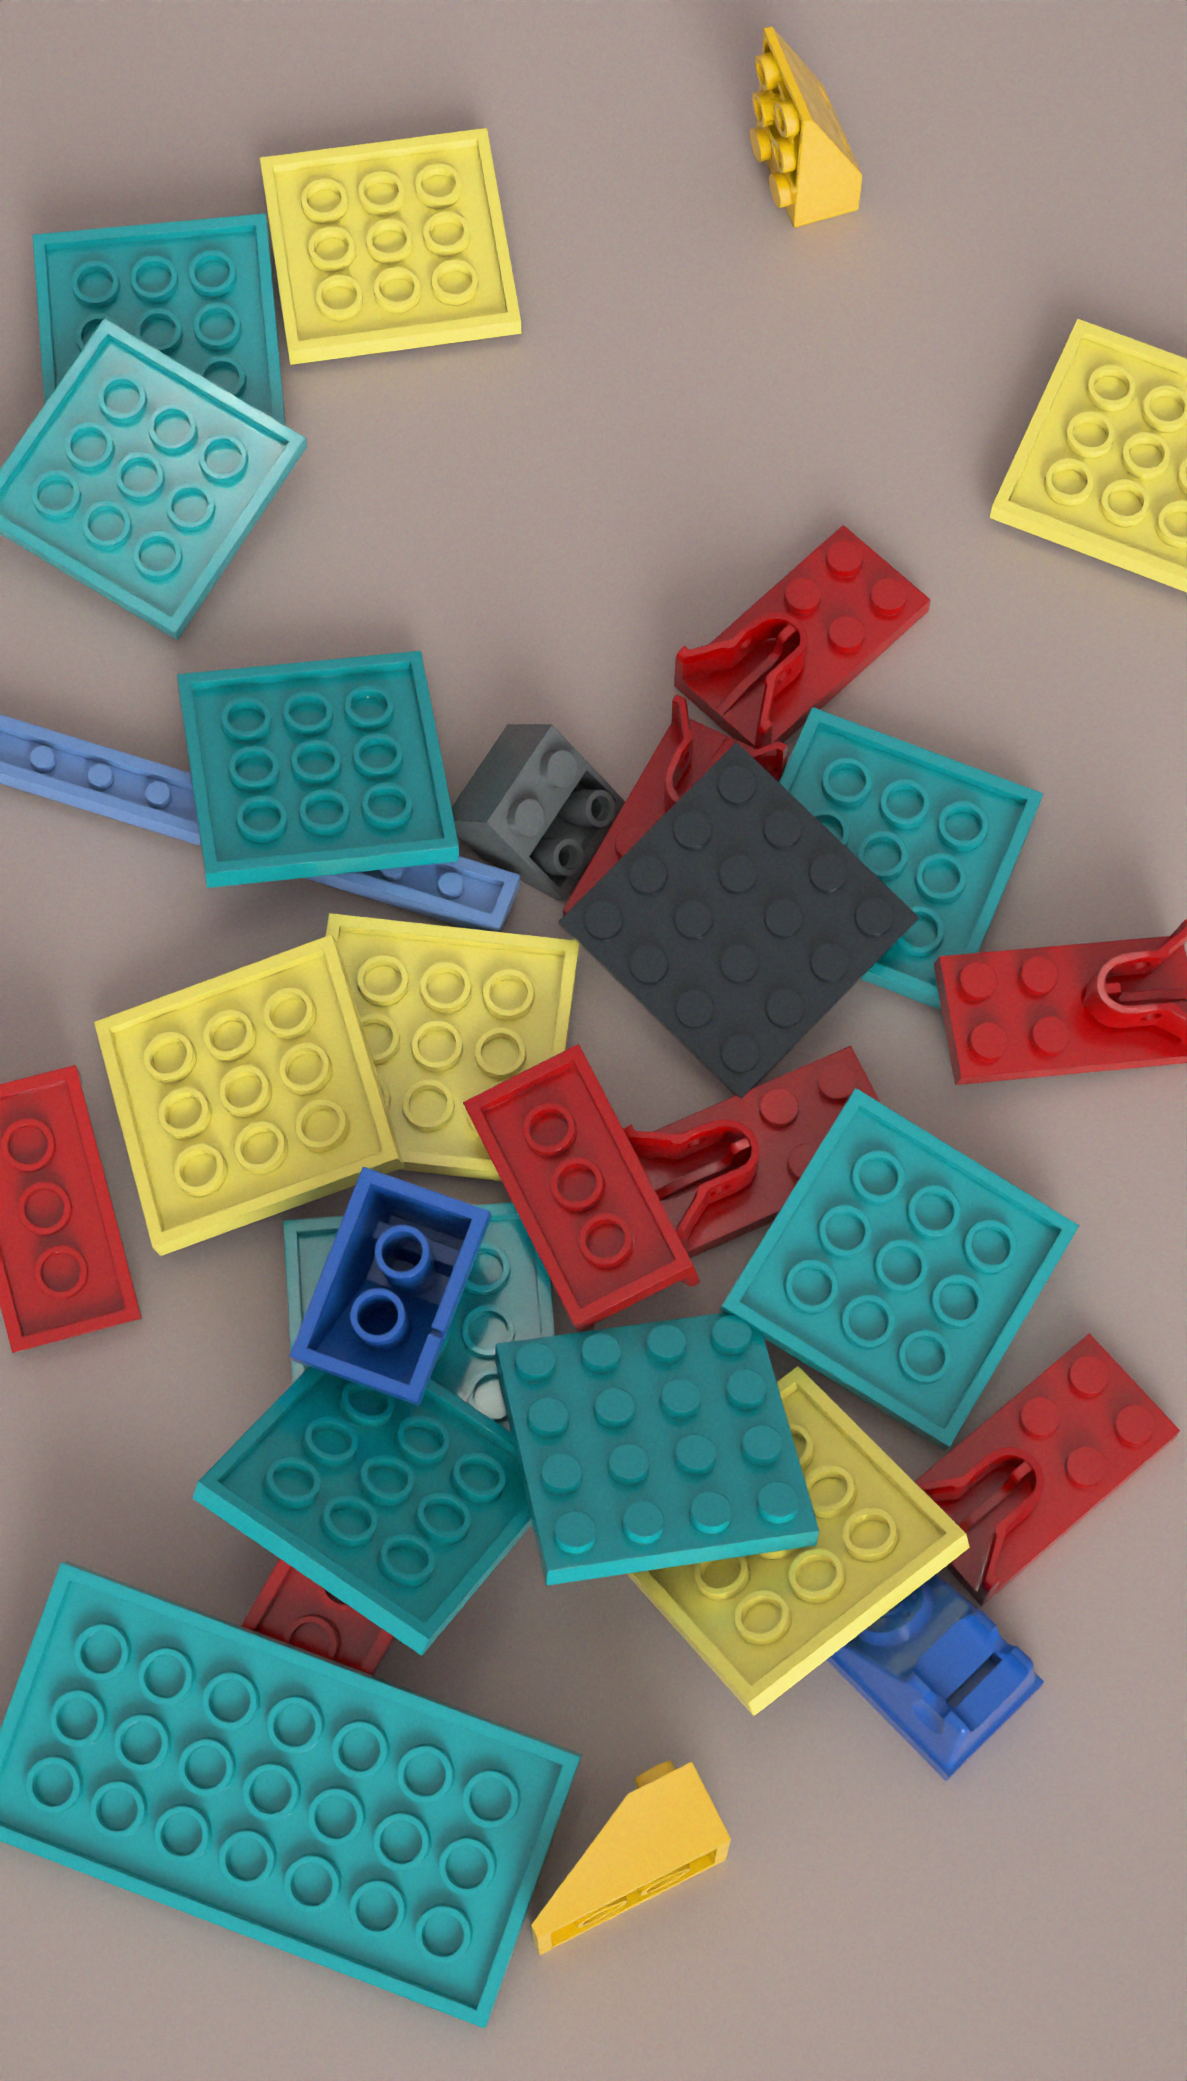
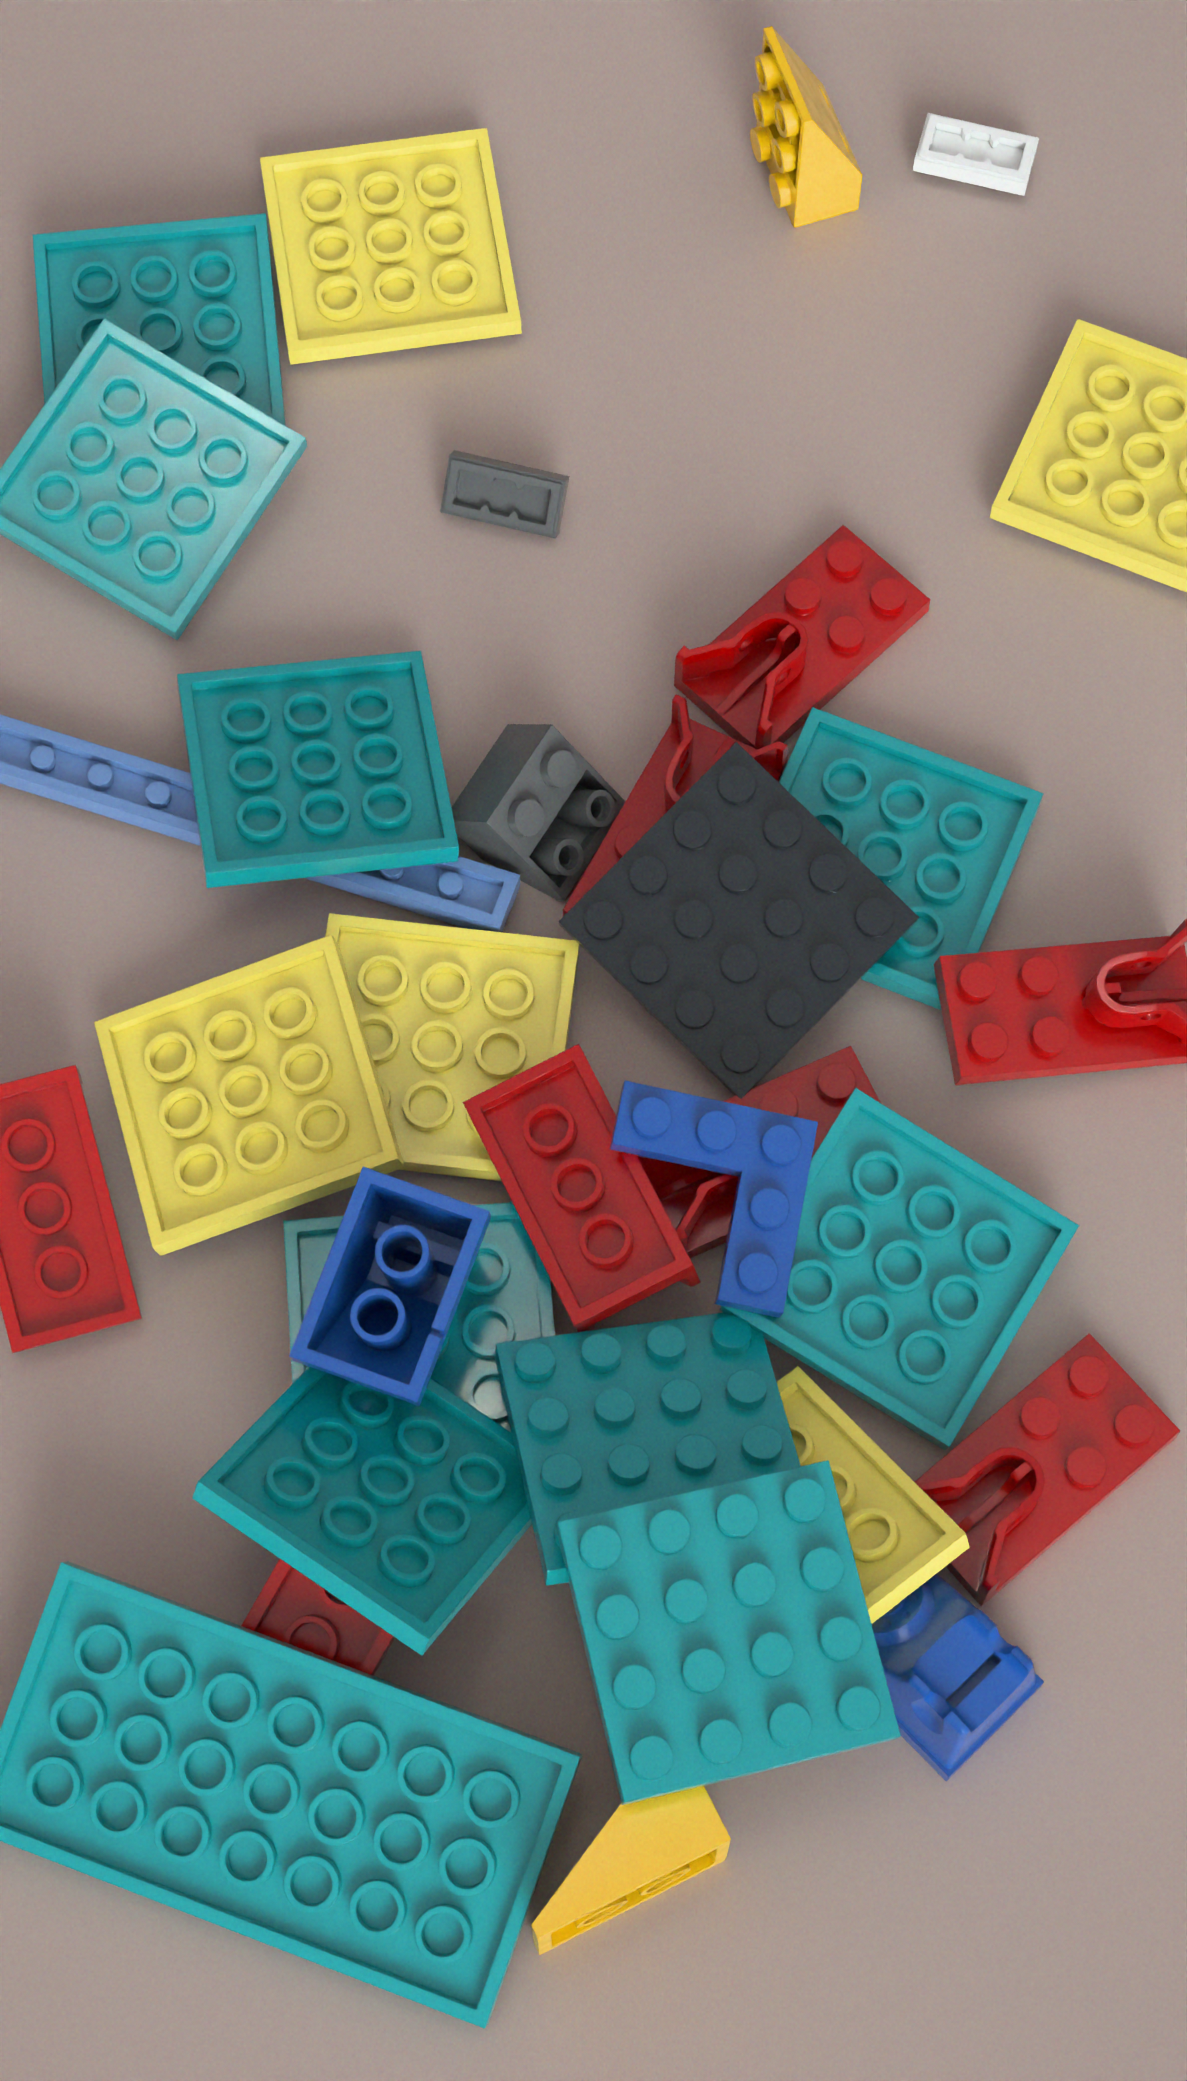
none -> dark grey plate [440,450,570,538]
none -> teal plate [555,1460,901,1805]
none -> blue plate [610,1081,818,1318]
none -> white plate [913,113,1039,196]

